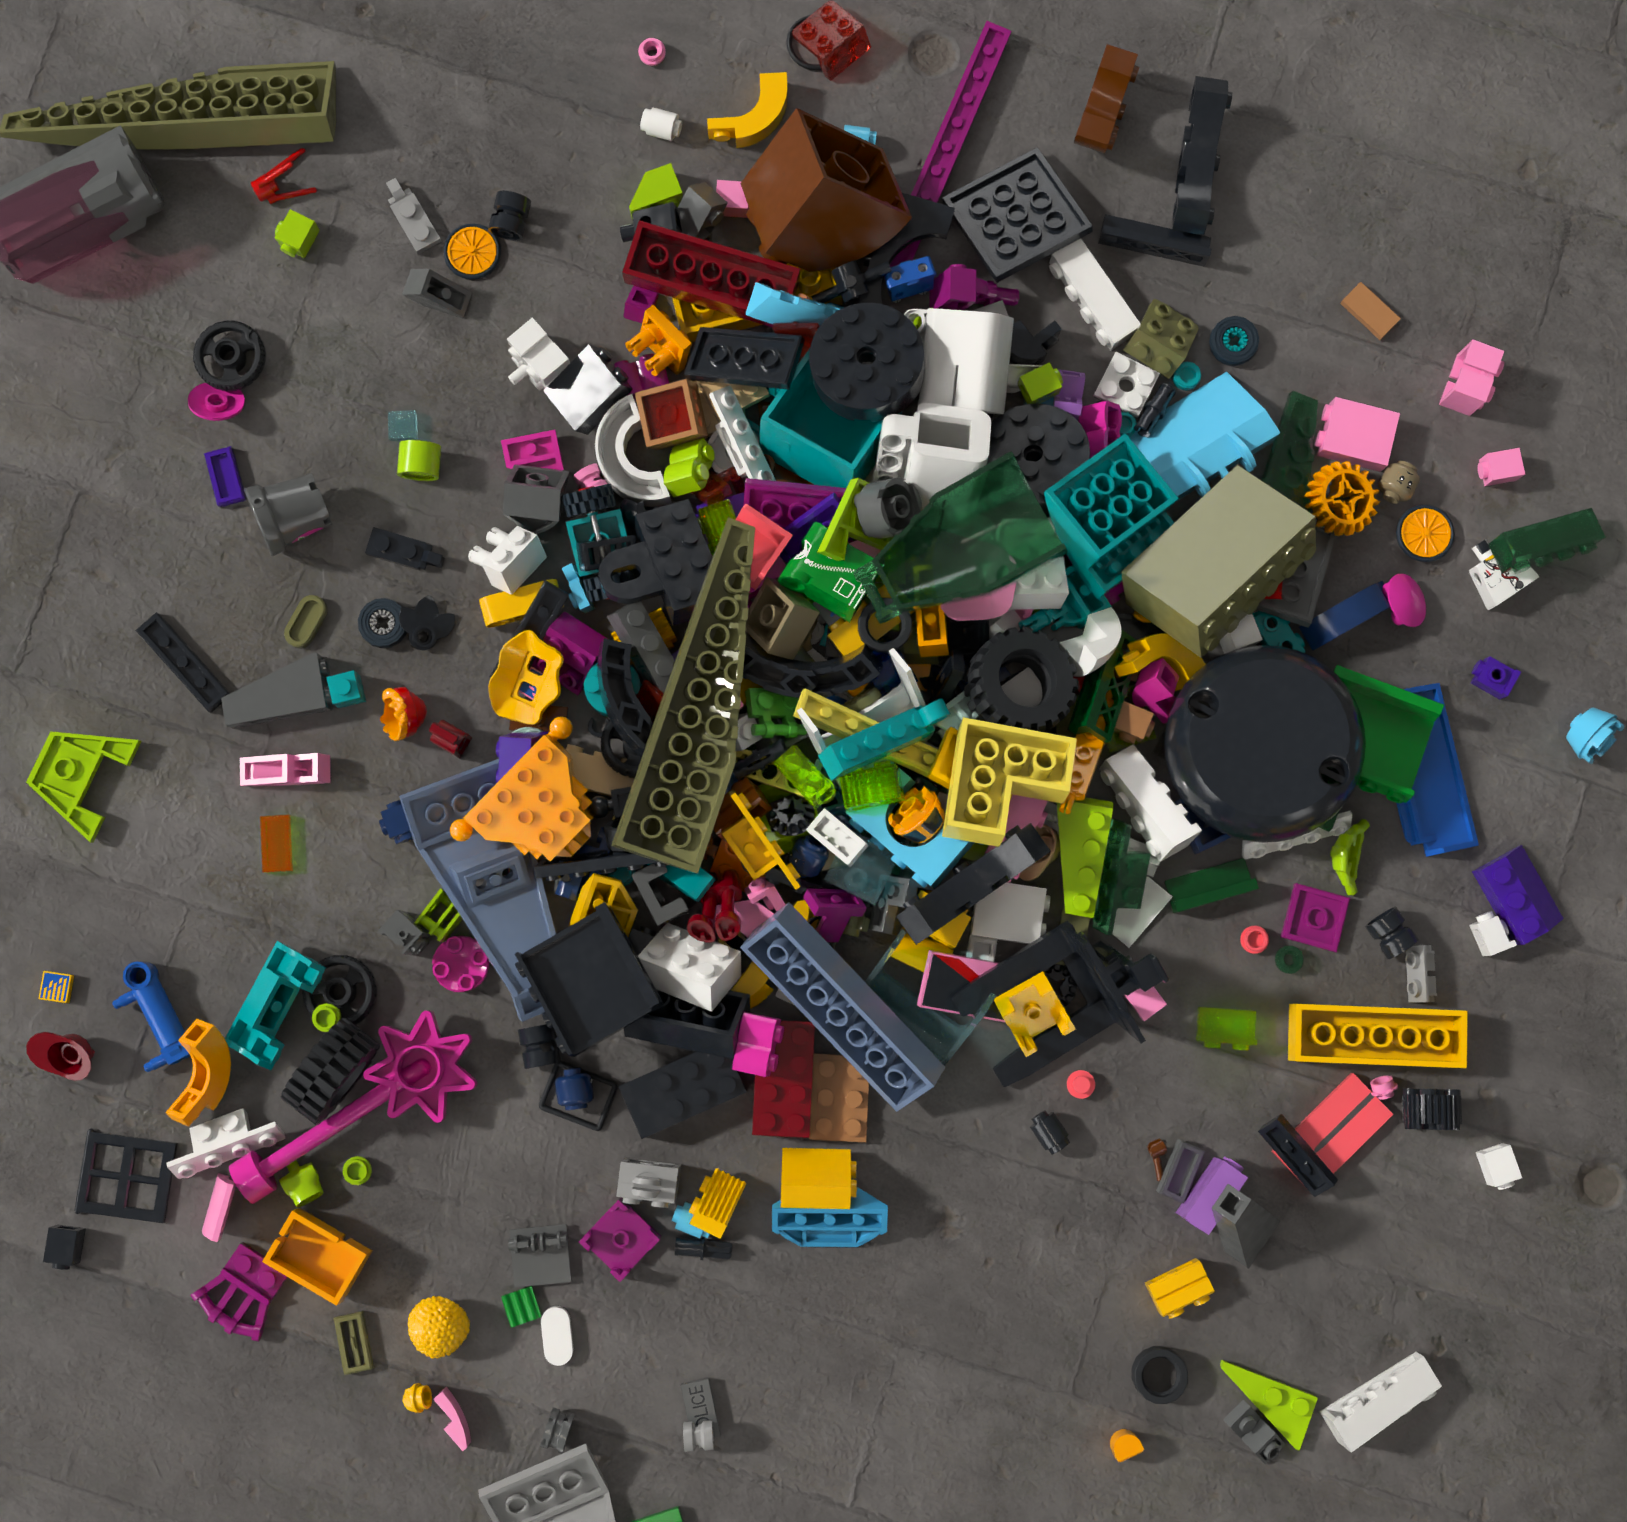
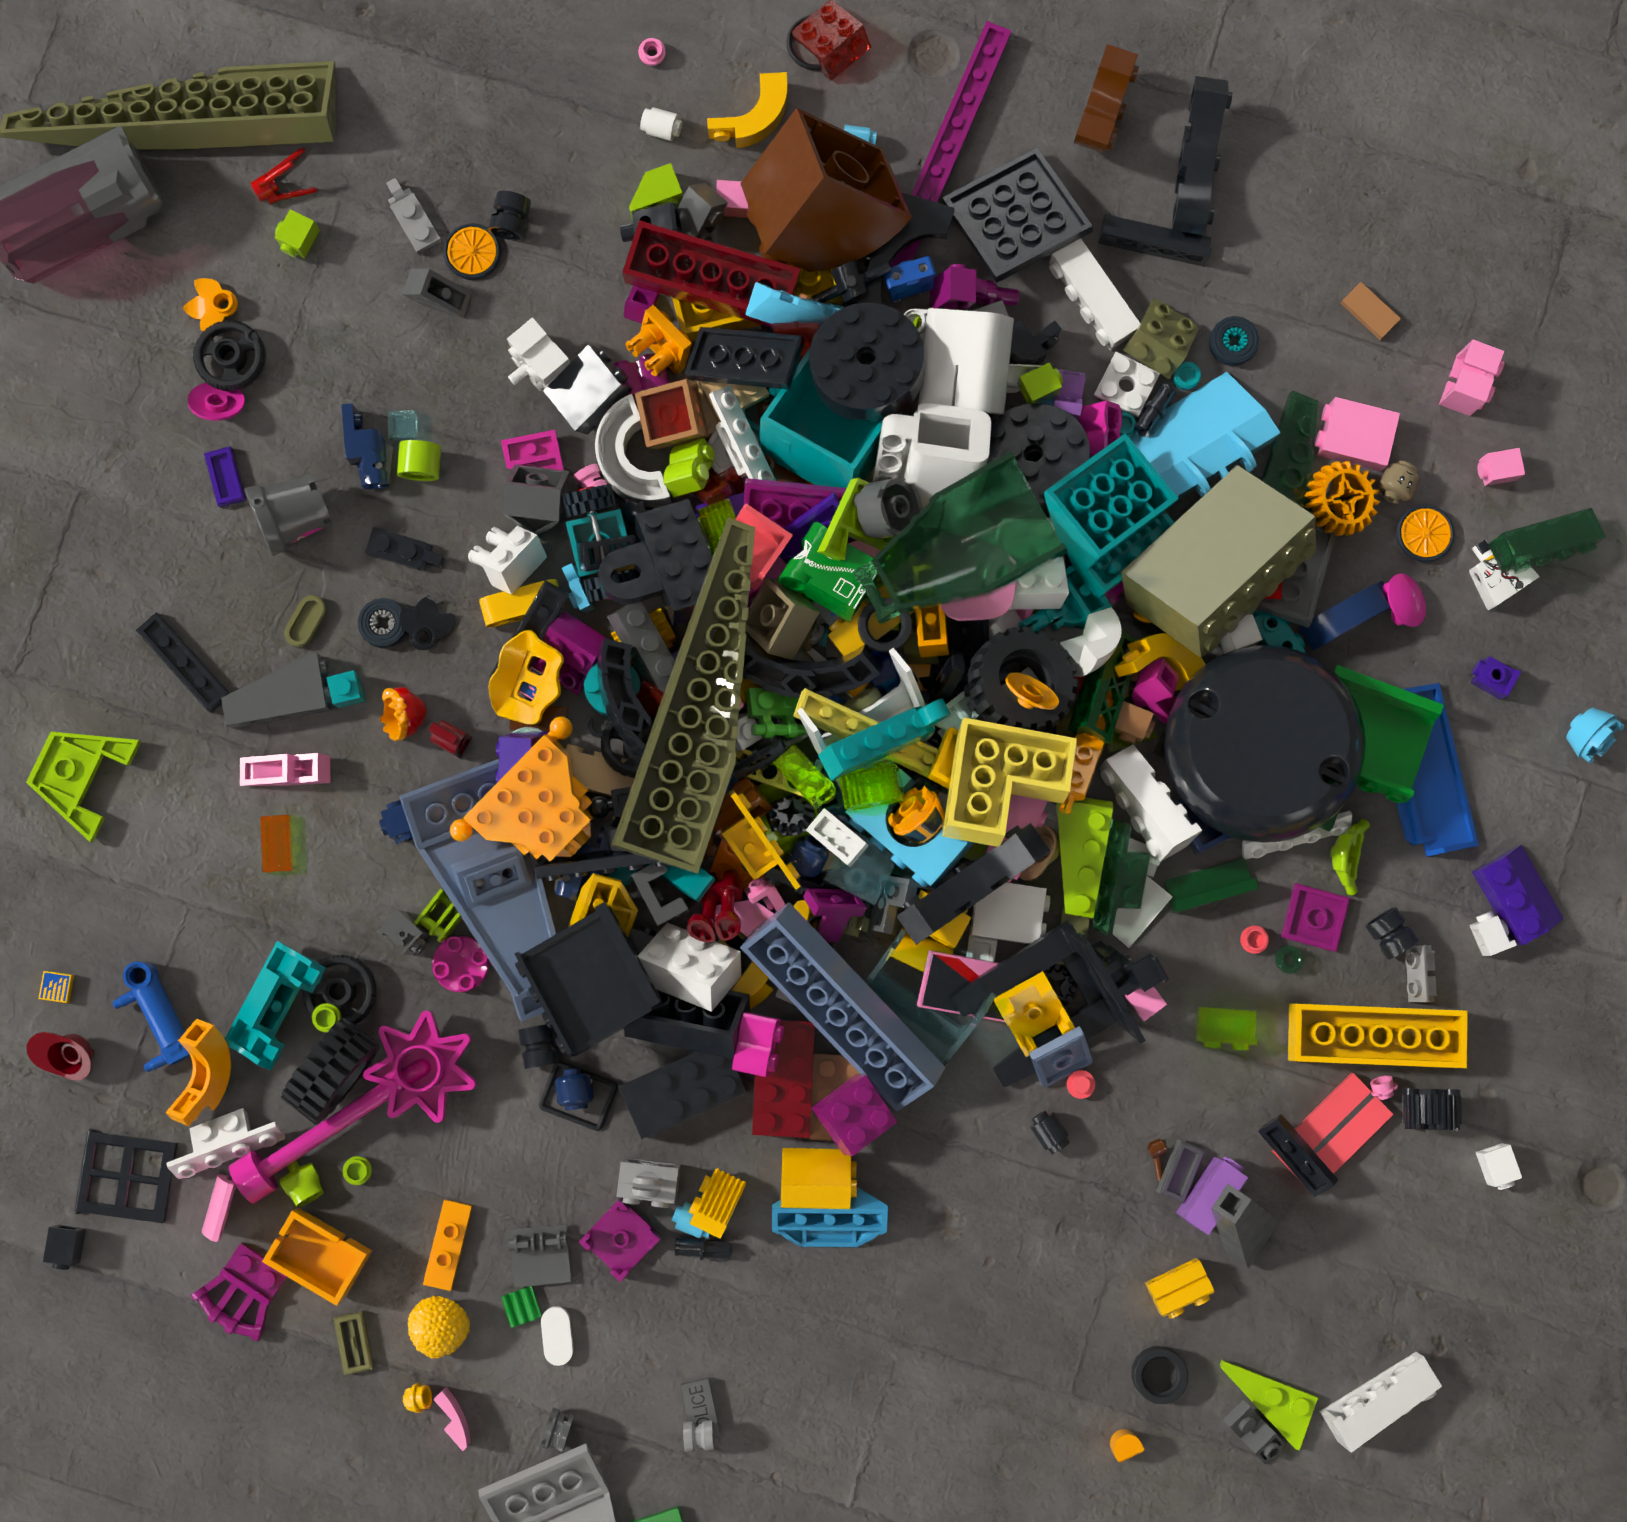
none -> light orange plate [183,278,238,331]
none -> dark blue plate [341,403,394,490]
none -> light orange plate [423,1199,473,1291]
none -> magenta brick [811,1074,897,1156]
none -> light orange dish [1006,673,1059,710]
none -> sand blue plate [1029,1027,1093,1088]

